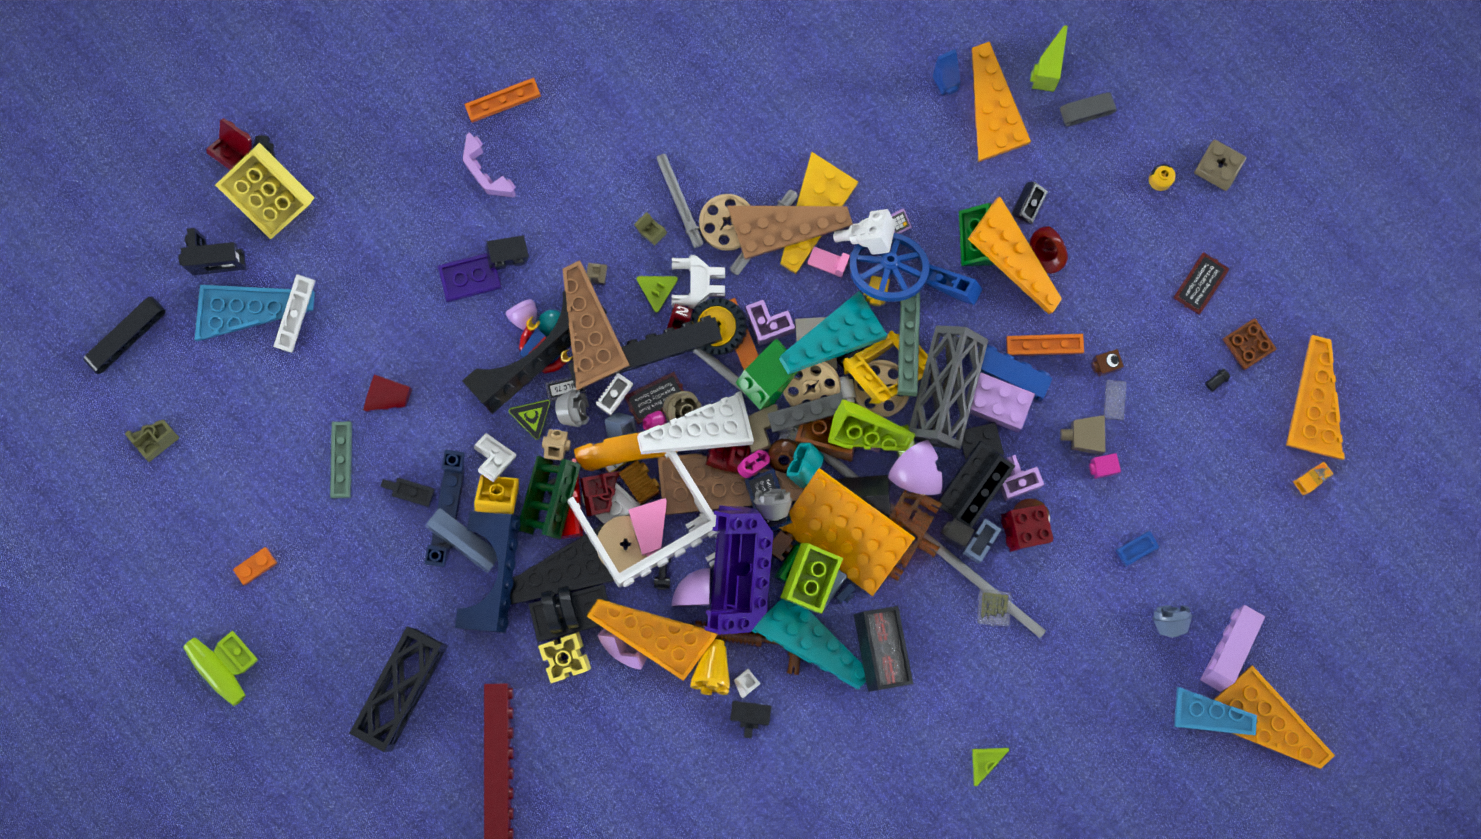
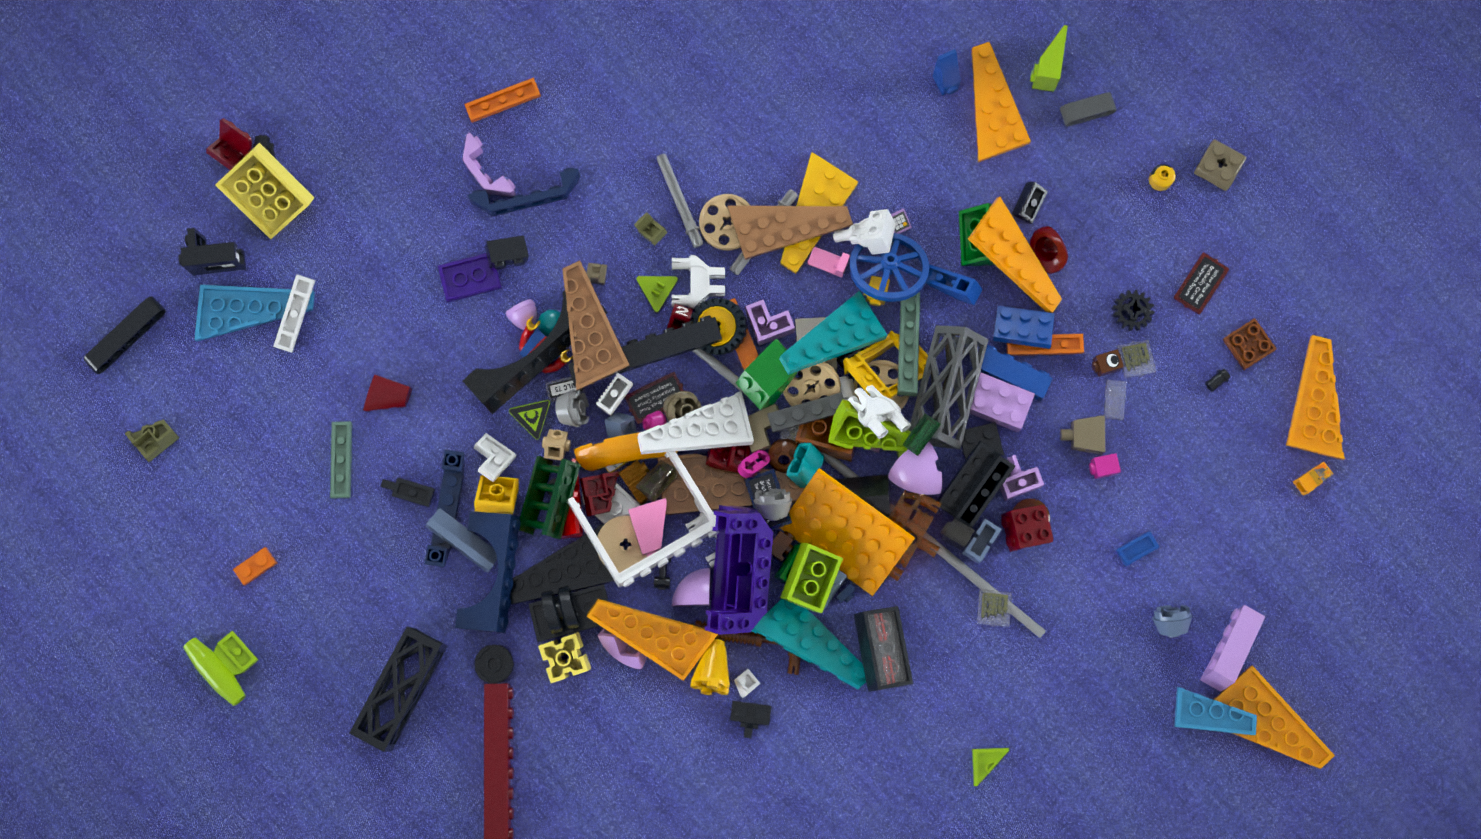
none -> dark blue slope [468,167,580,216]
none -> black tile [475,644,514,684]
none -> clear smoke slope [636,460,678,502]
none -> white connector [848,385,911,439]
none -> clear green tile [903,413,941,456]
none -> blue plate [993,305,1055,349]
none -> black gear [1112,290,1155,331]
none -> piece [1117,340,1156,378]

